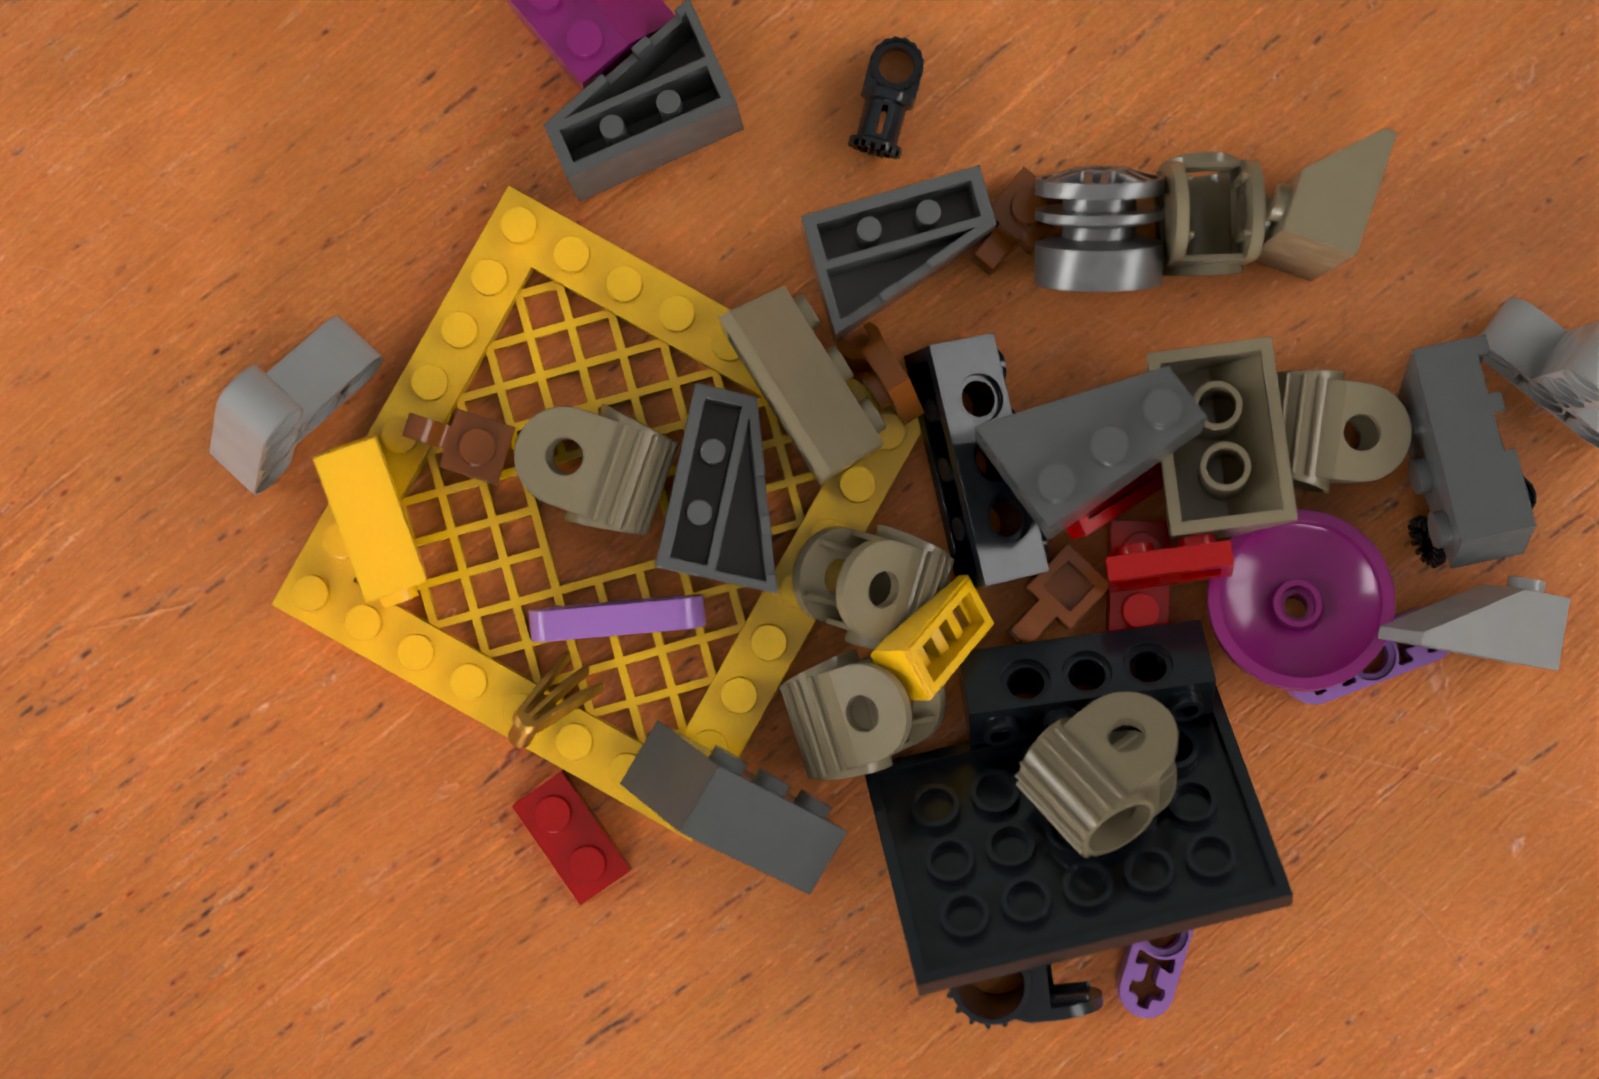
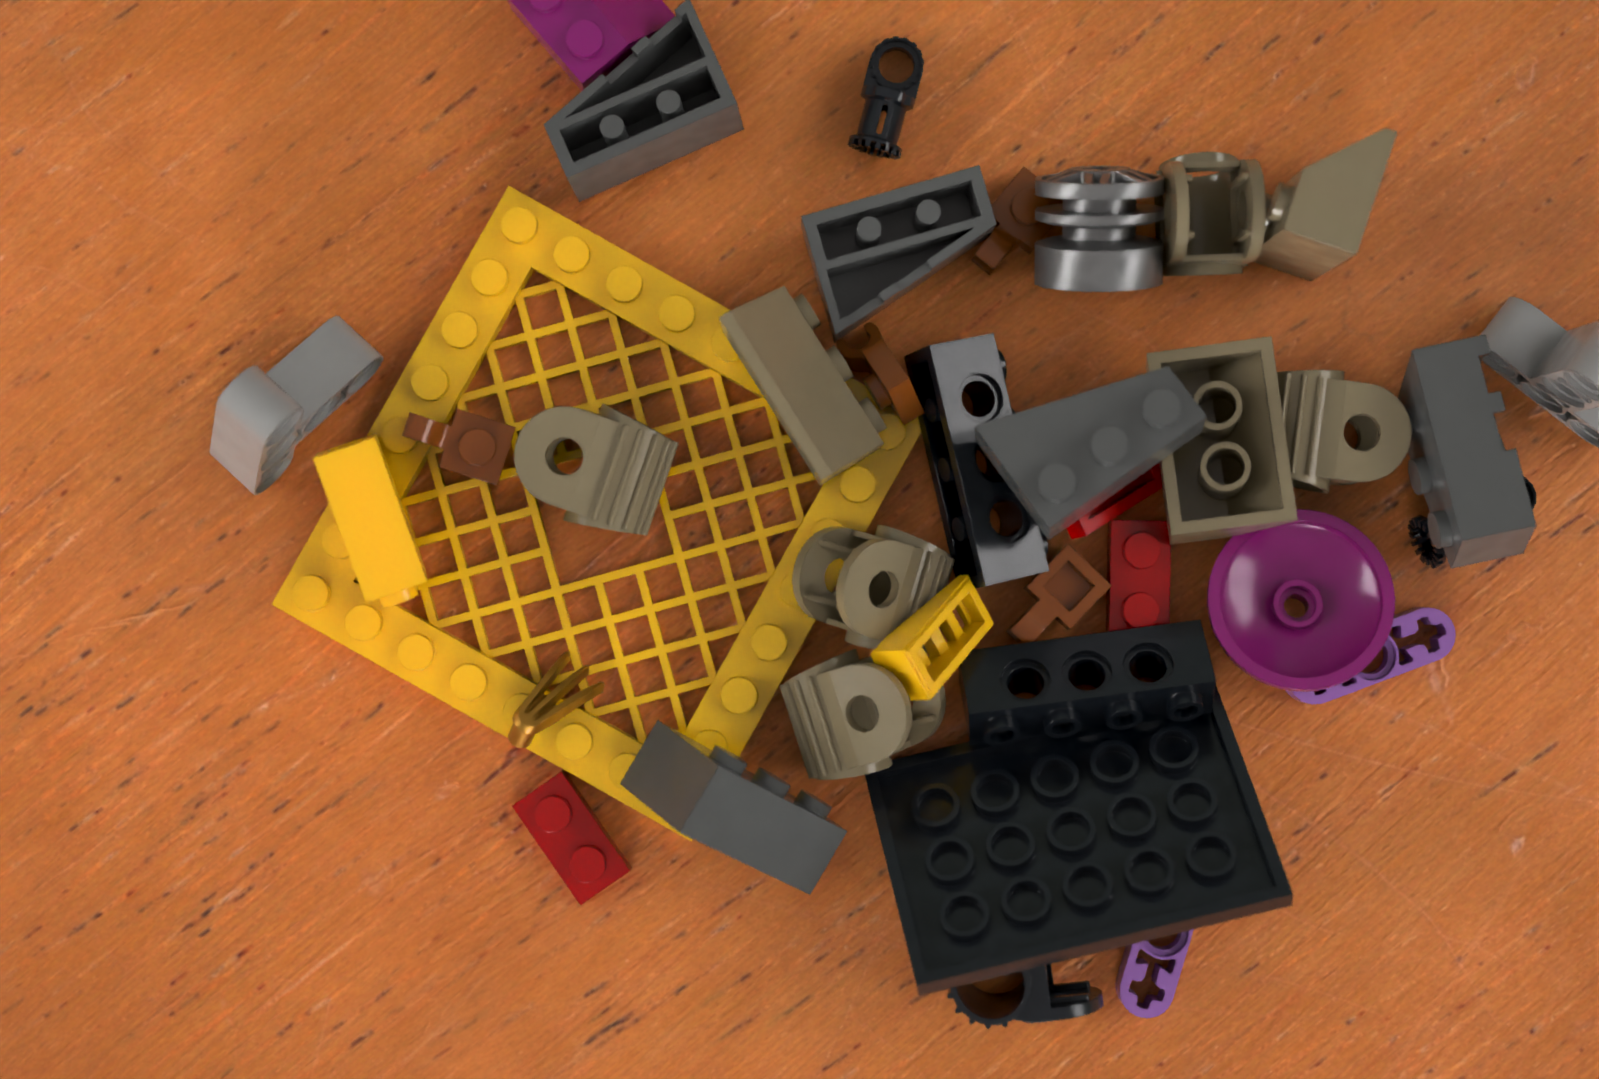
medium lavender beam [528,594,706,642] -> none
dark grey wedge [655,383,778,594] -> none
dark tan piece [1015,692,1178,858] -> none
red plate [1105,534,1235,593] -> none
light grey slope [1378,576,1570,671] -> none

